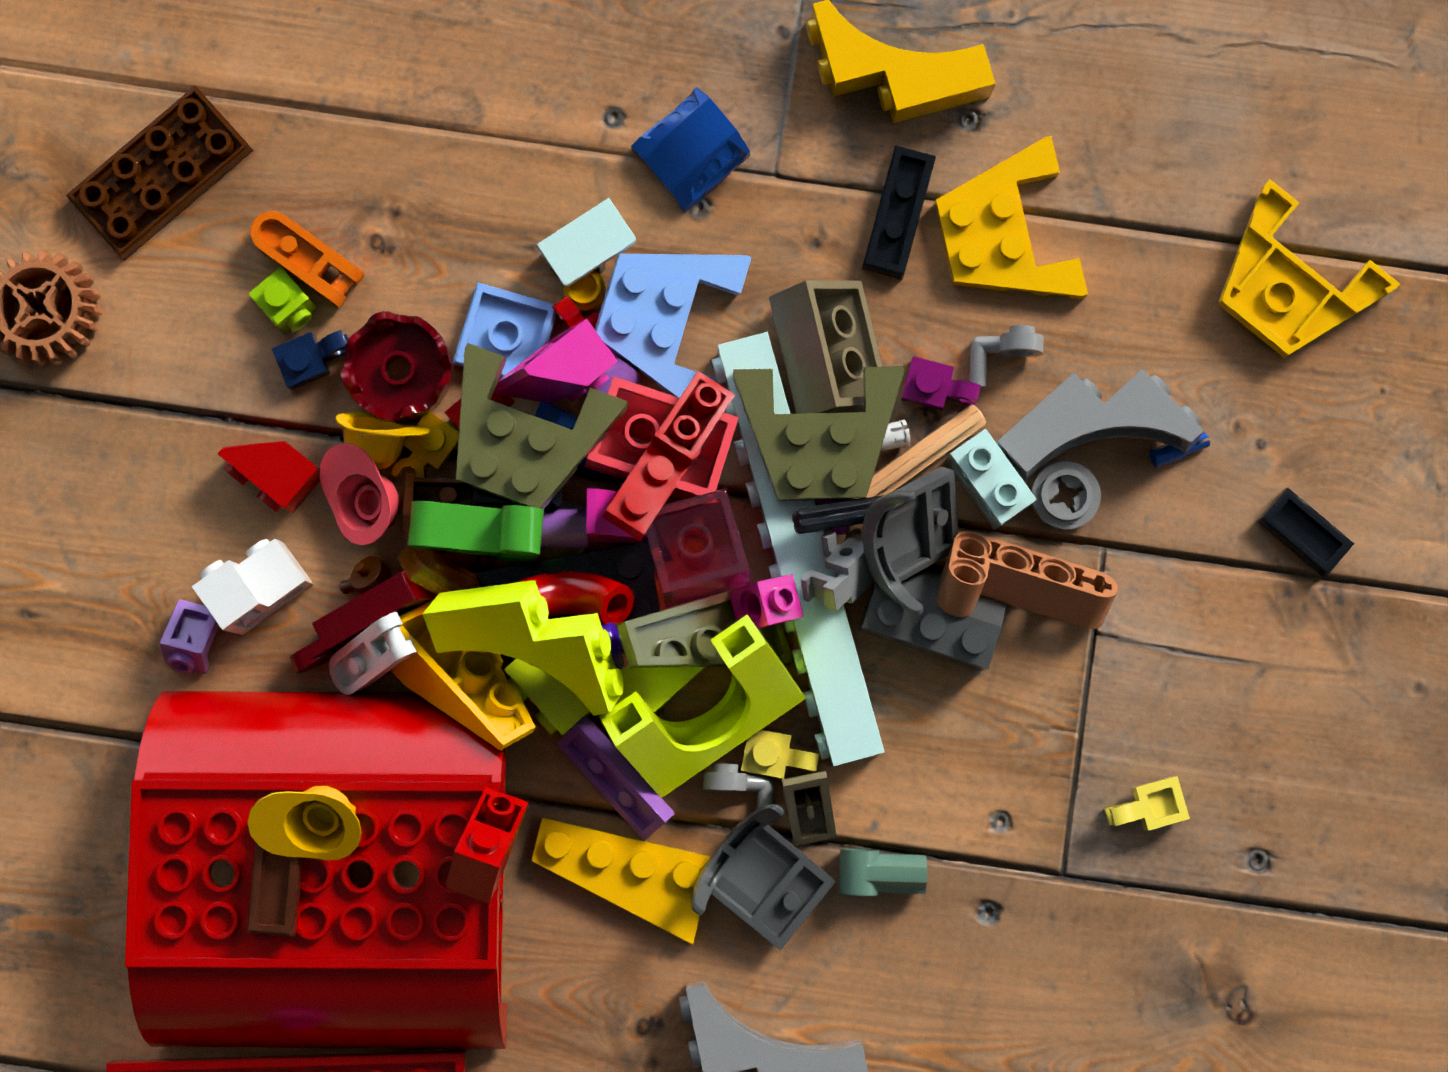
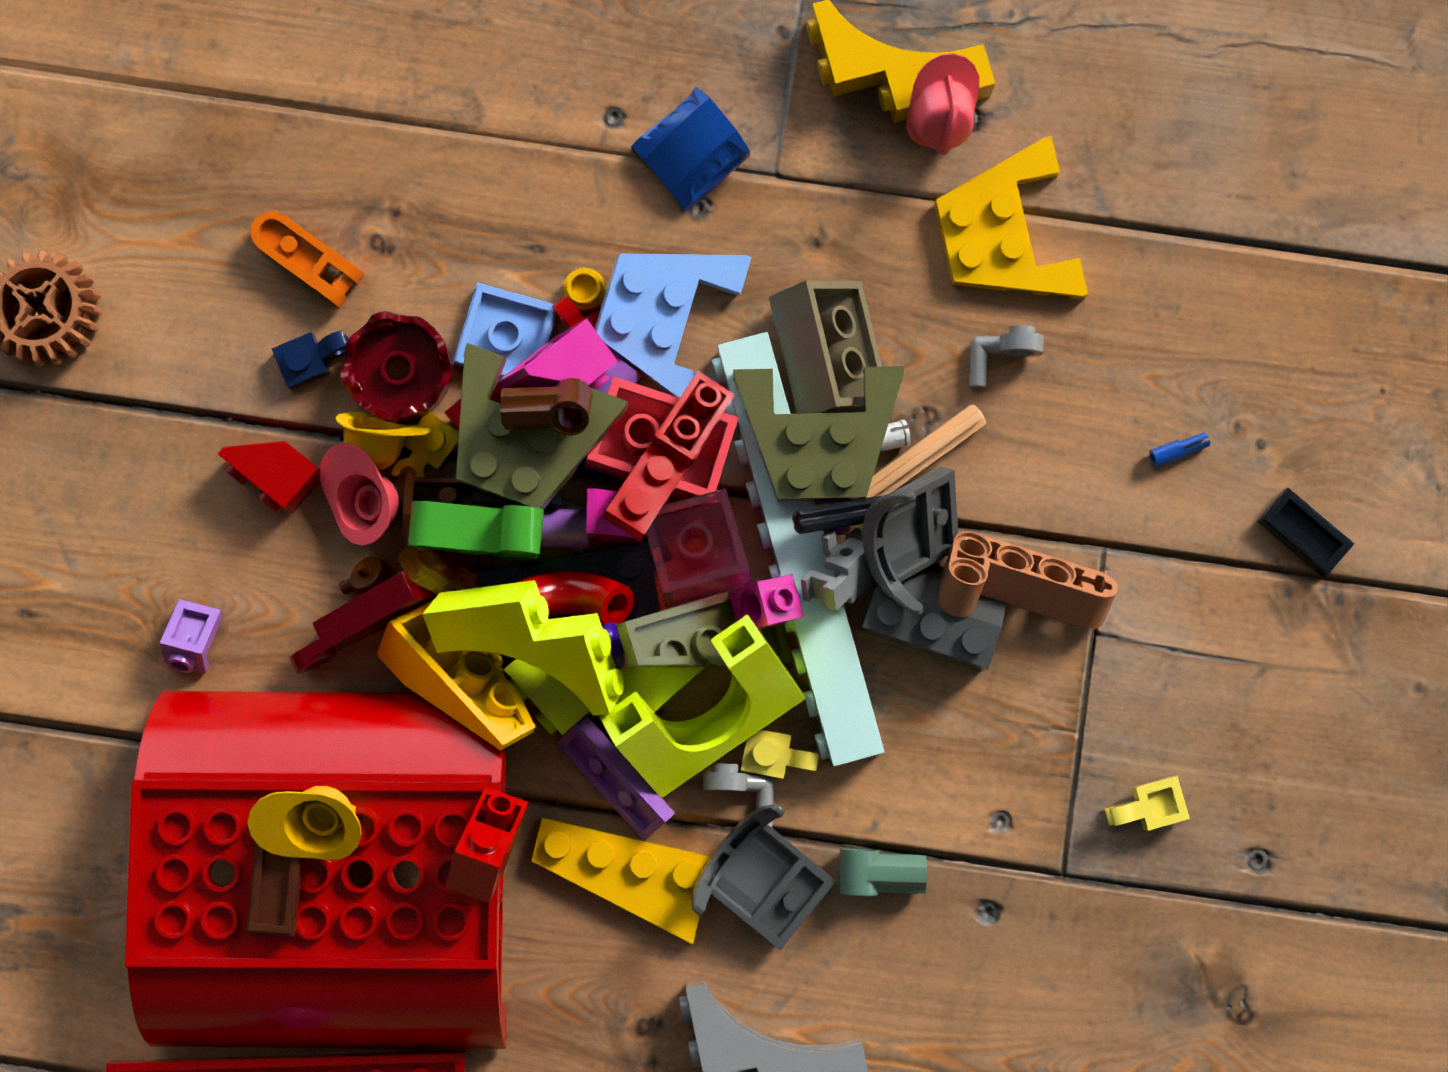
reddish brown tile [66,85,253,261] -> none
white brick [192,539,313,635] -> none
lime bracket [248,266,317,335] -> none
white plate [329,612,417,695] -> none
light aqua panel [537,198,636,287] -> none
dark tan slope [780,771,837,846] -> none
black tile [862,145,936,280] -> none
magenta plate [901,356,981,411] -> none
light aqua brick [945,429,1037,530] -> none
light grey arch [997,369,1204,482] -> none
light grey gear [1031,461,1101,530] -> none
yellow wing [1218,179,1400,358] -> none
none -> reddish brown piece [500,378,593,436]
none -> coral piece [906,53,980,155]

